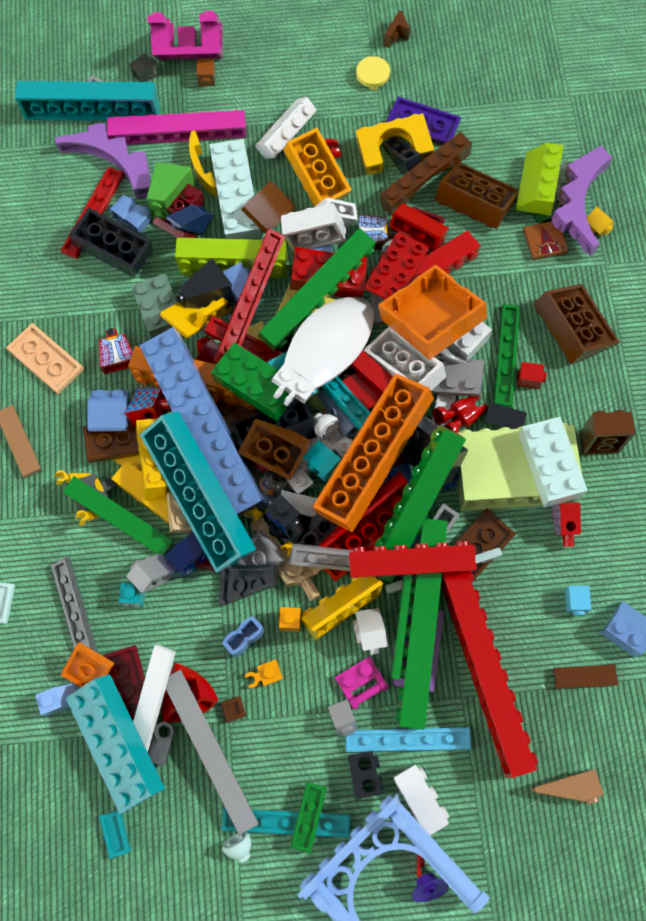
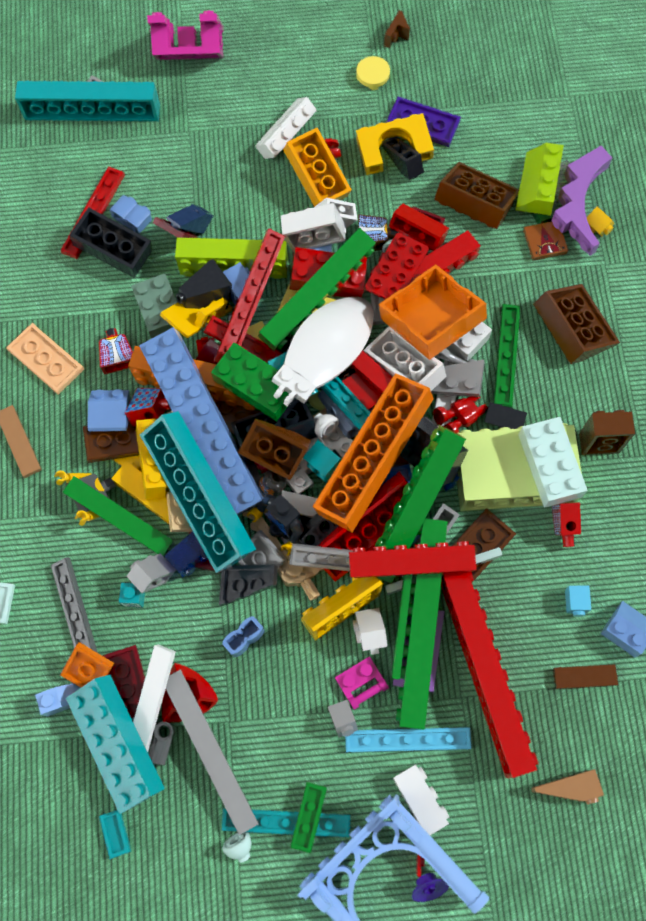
medium lavender arch [55,123,151,199] -> none
dark pink brick [107,110,246,145] -> none
clear smoke brick [129,53,158,82] -> none
bright green slope [147,162,195,220] -> none
dark red slope [167,184,205,214] -> none
yellow slope [189,130,218,197] -> none
dark orange brick [196,58,216,86] -> none
light aqua brick [209,139,262,240] -> none
reddish brown tile [221,696,247,723] -> none
reddish brown tile [241,181,296,233] -> none
light orange plate [245,659,283,689] -> none
light orange brick [279,607,301,632] -> none
black brick [348,751,384,799] -> none
reddish brown arch [380,131,472,217] -> none
red brick [517,362,547,389] -> none

